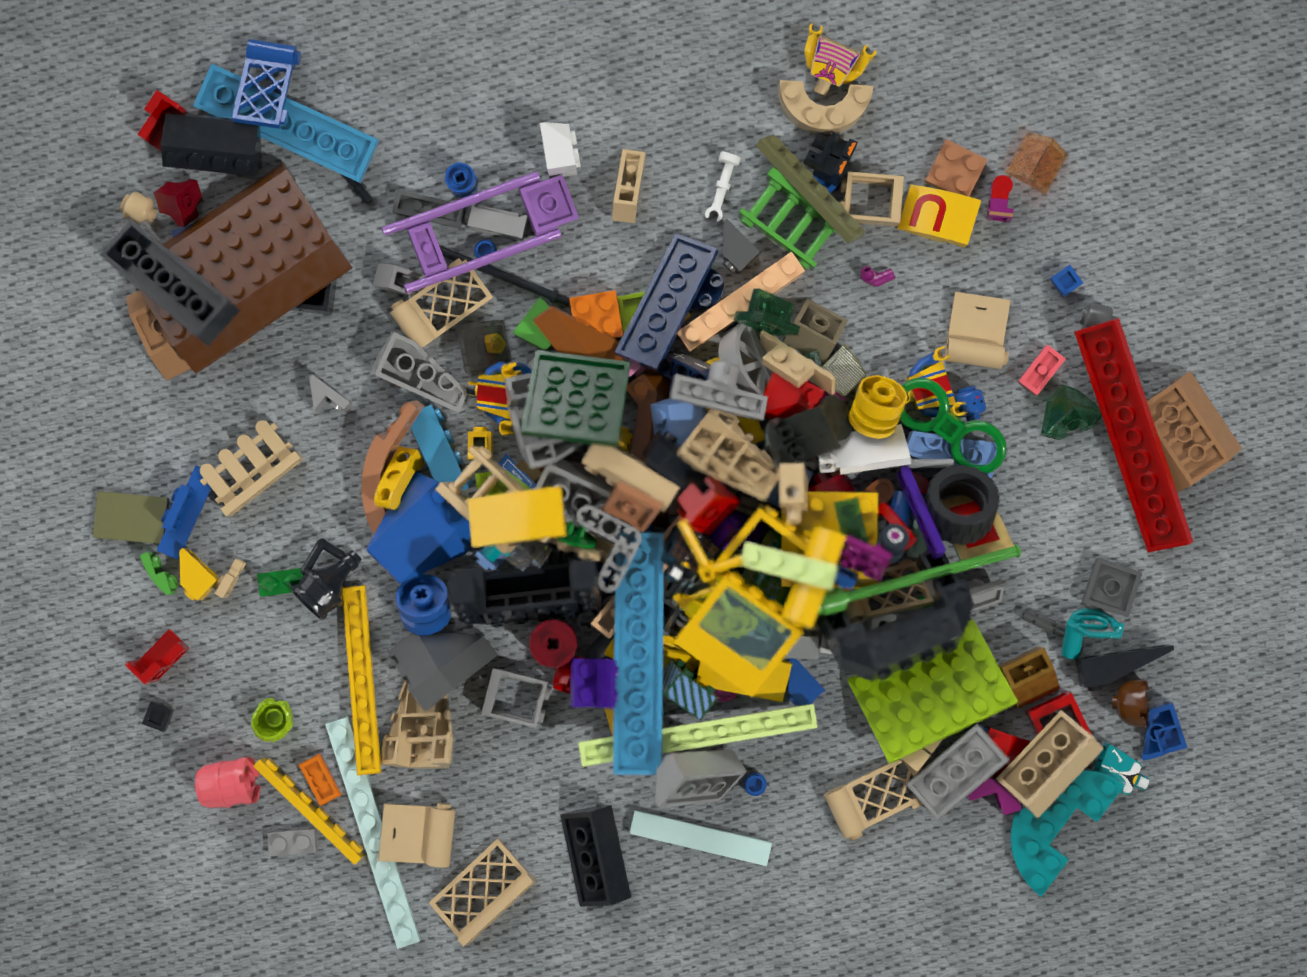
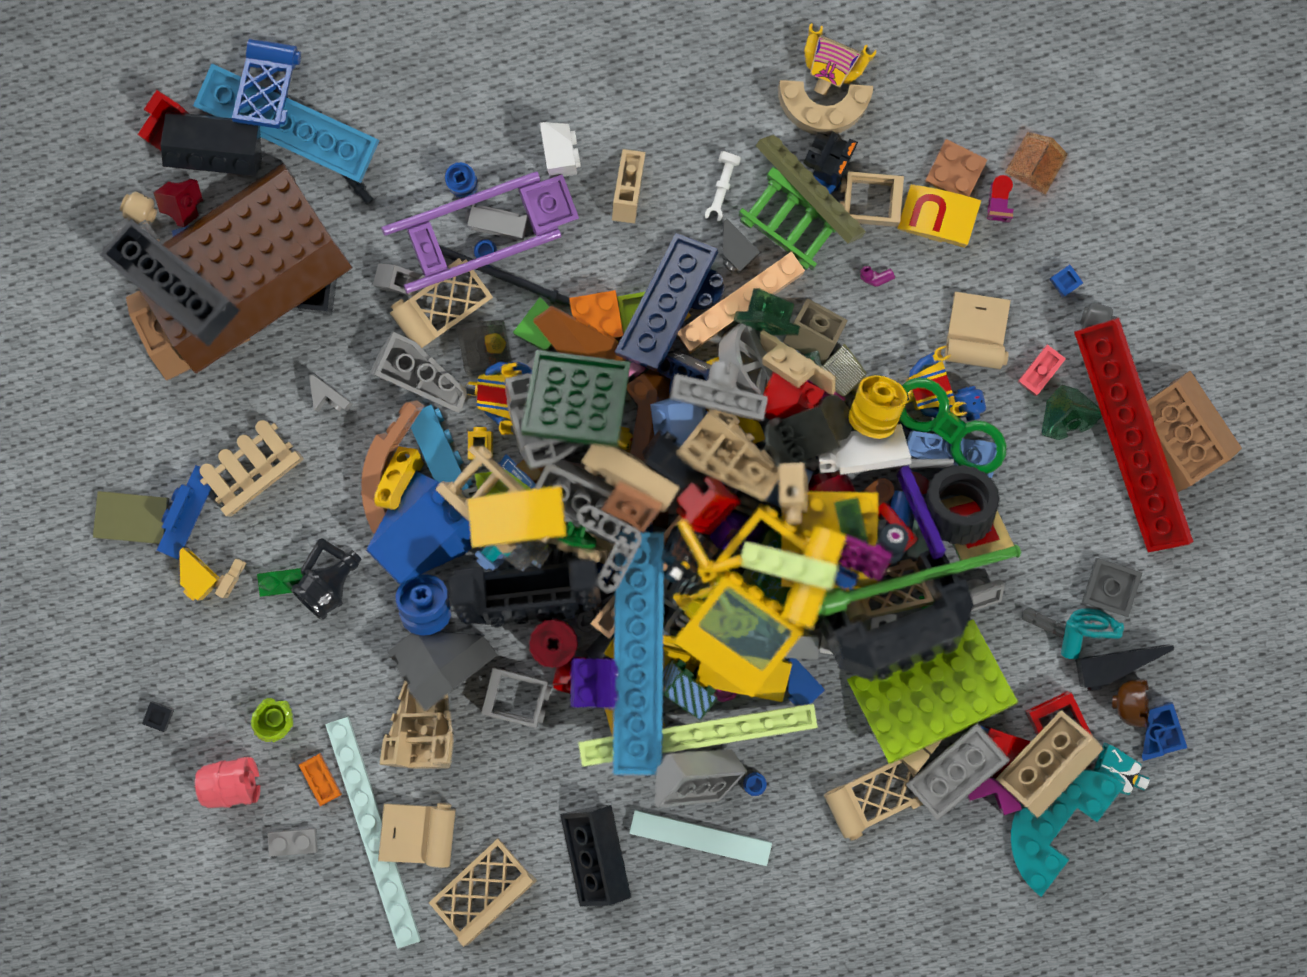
red panel [125,630,190,685] -> none
bright green slope [140,552,178,595] -> none
yellow plate [253,757,365,865] -> none
yellow tile [342,585,382,776] -> none
dark grey plate [392,189,466,229] -> none
pearl gold slope [999,646,1060,709] -> none

